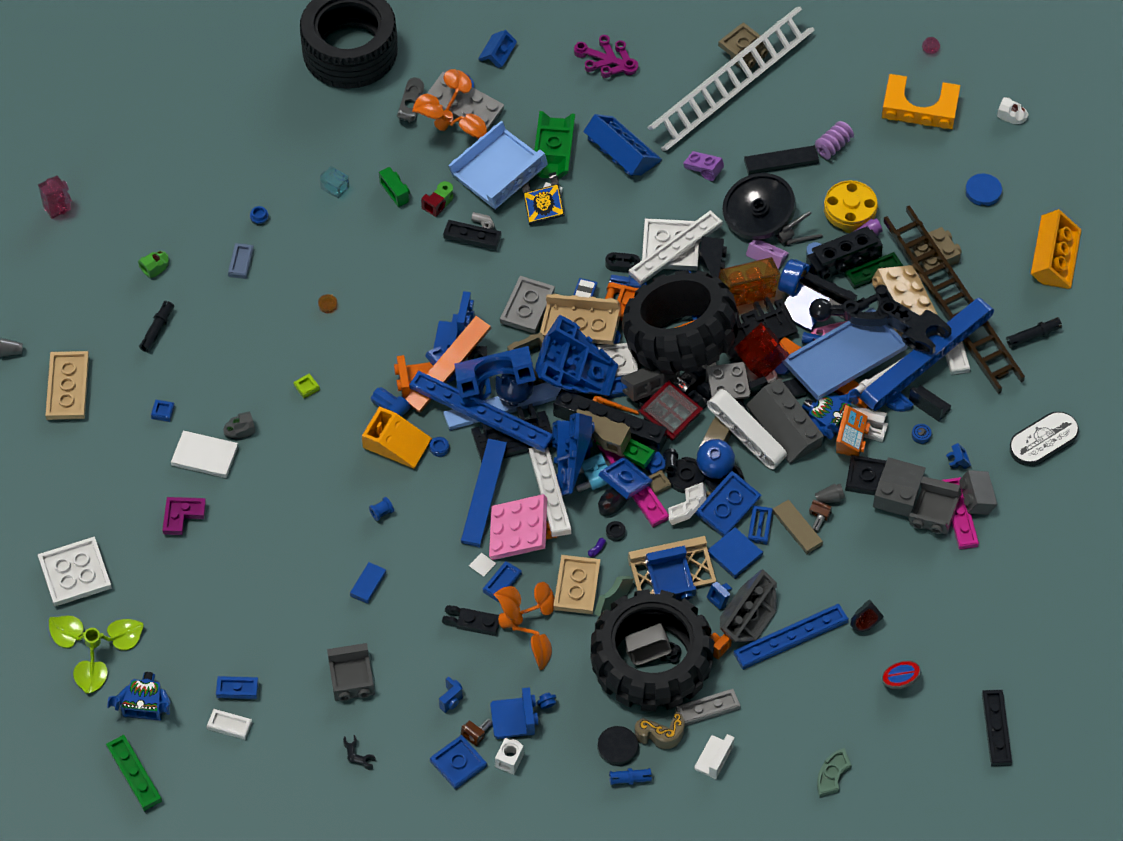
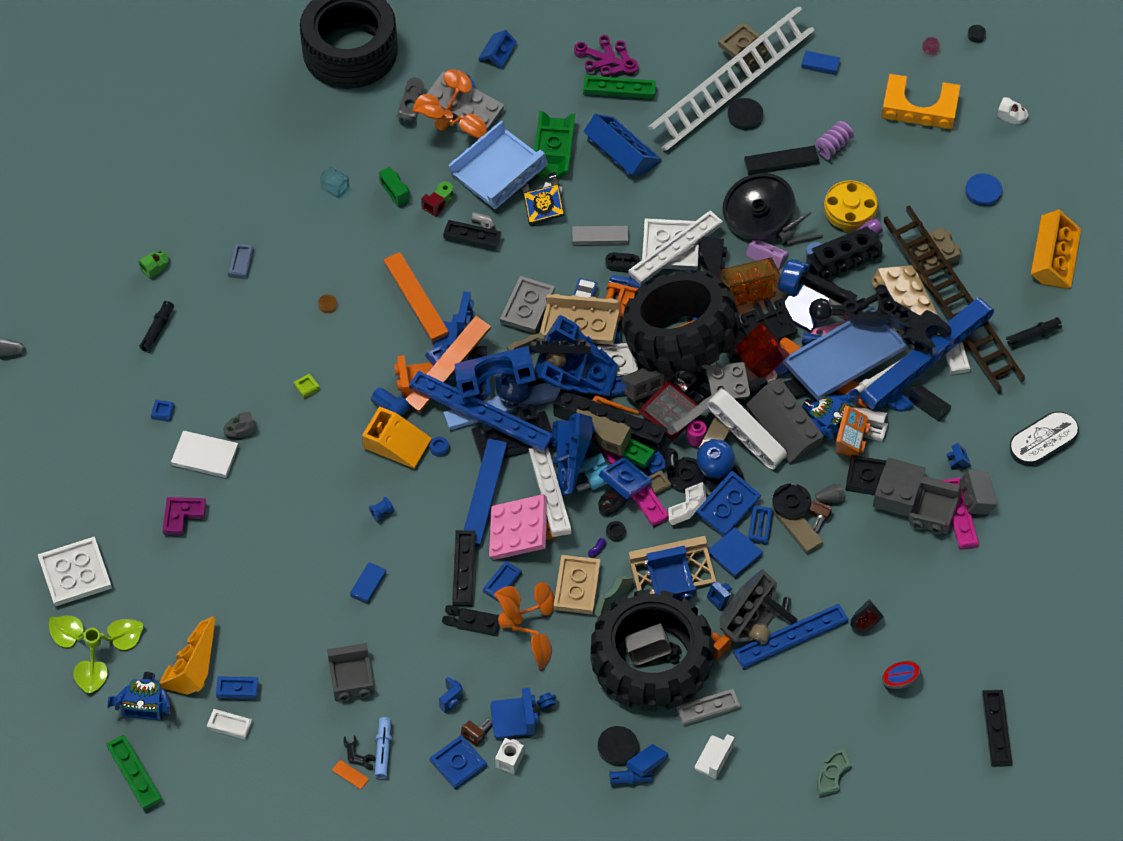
clear pink brick [38,175,72,219] -> none
tan plate [45,351,89,420] -> none
blue plate [250,206,268,224] -> none
white sticker [469,553,496,577] -> none
dark tan animal [635,712,684,749] -> none
medium lavender plate [683,151,724,181] -> none
dark green tile [845,252,903,289] -> none
blue tile [912,424,931,444] -> none
none -> light orange wedge [159,616,215,695]
none -> orange sticker [332,760,369,789]
none -> light blue pin [374,717,392,779]
none -> orange tile [383,252,449,343]
none -> black tile [452,530,475,606]
none -> black plate [531,339,591,354]
none -> dark tan piece [545,353,566,368]
none -> light grey tile [572,226,628,245]
none -> green plate [583,76,656,99]
none -> blue tile [626,744,668,777]
none -> light grey tile [667,394,714,435]
none -> dark pink brick [687,420,706,447]
none -> black tile [728,98,763,130]
none -> dark tan piece [749,624,771,645]
none -> black piece [763,595,797,624]
none -> black tile [772,483,811,520]
none -> blue tile [801,50,840,75]
none -> black tile [968,25,986,42]

